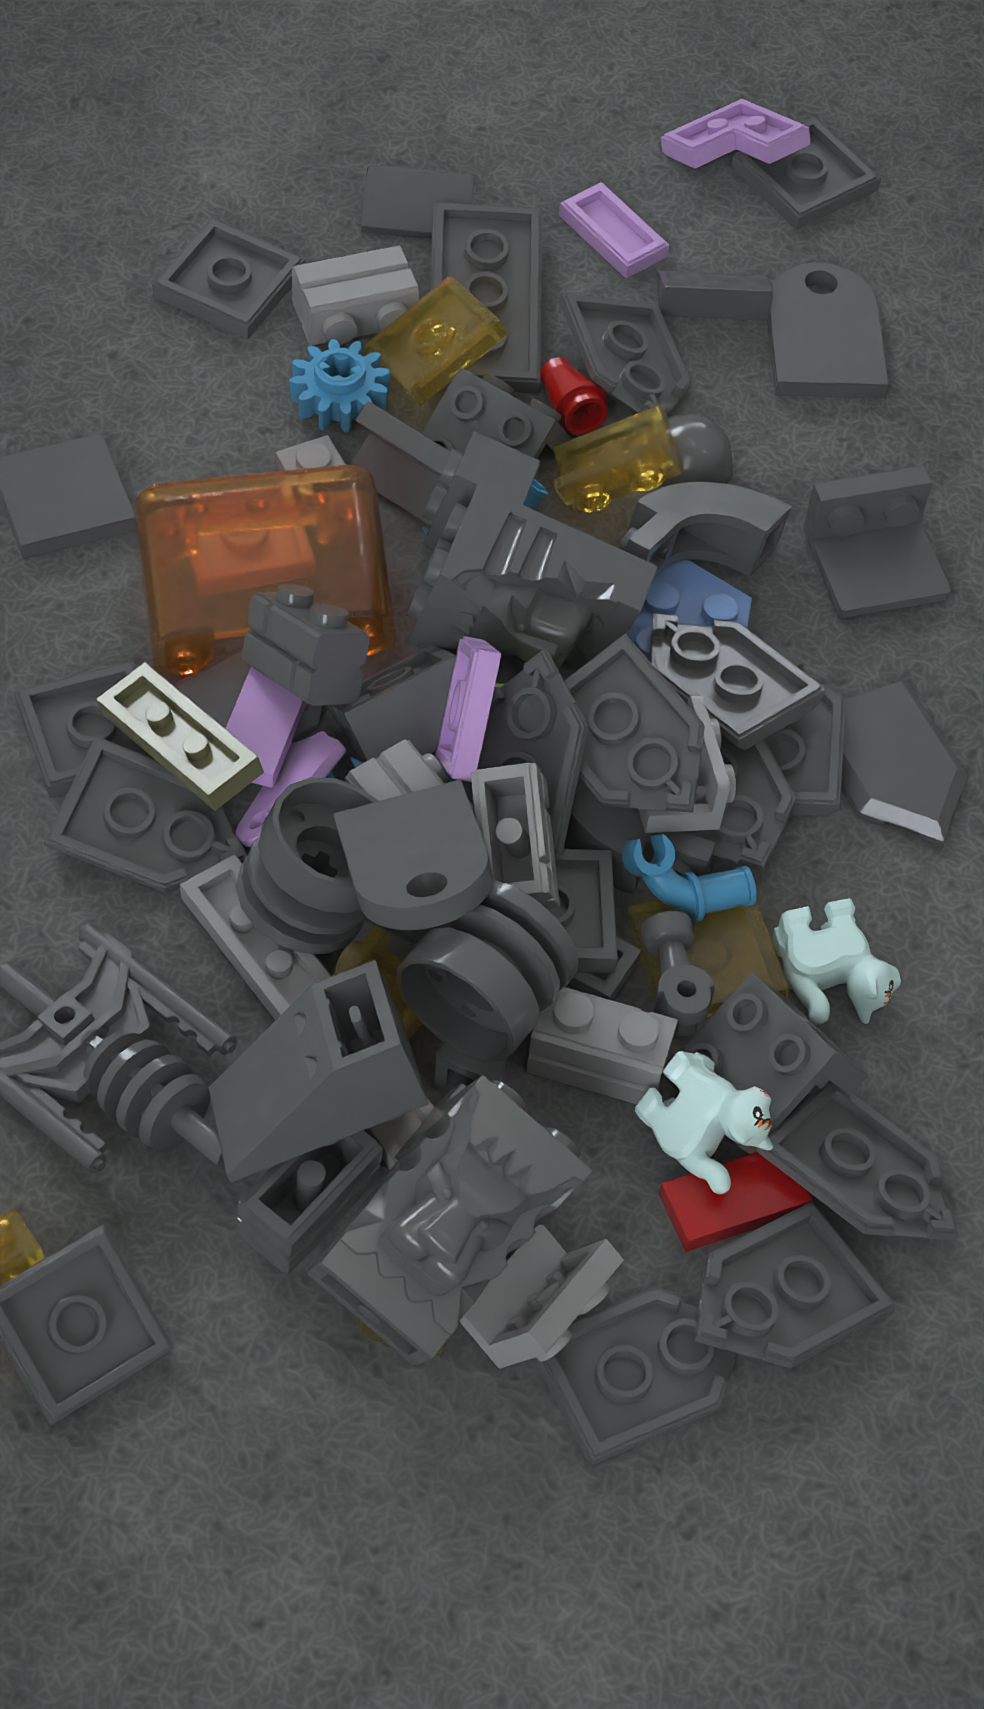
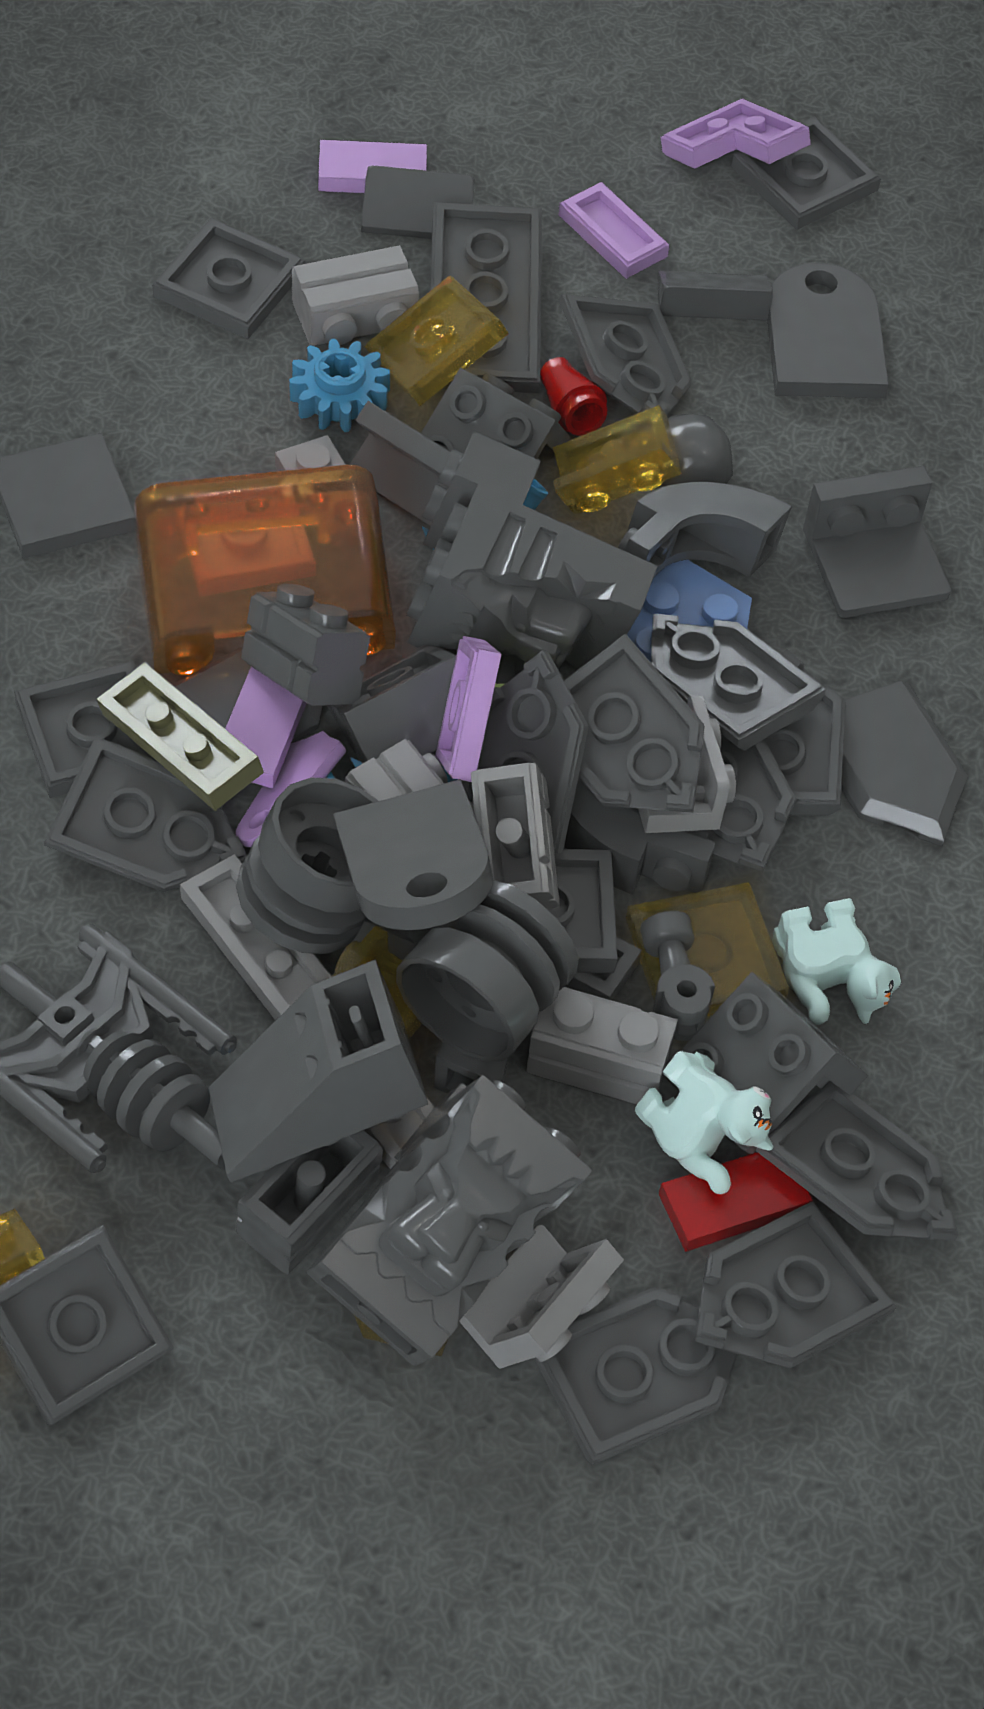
dark azure piece [622,834,757,923] -> none
none -> lavender tile [318,140,427,193]

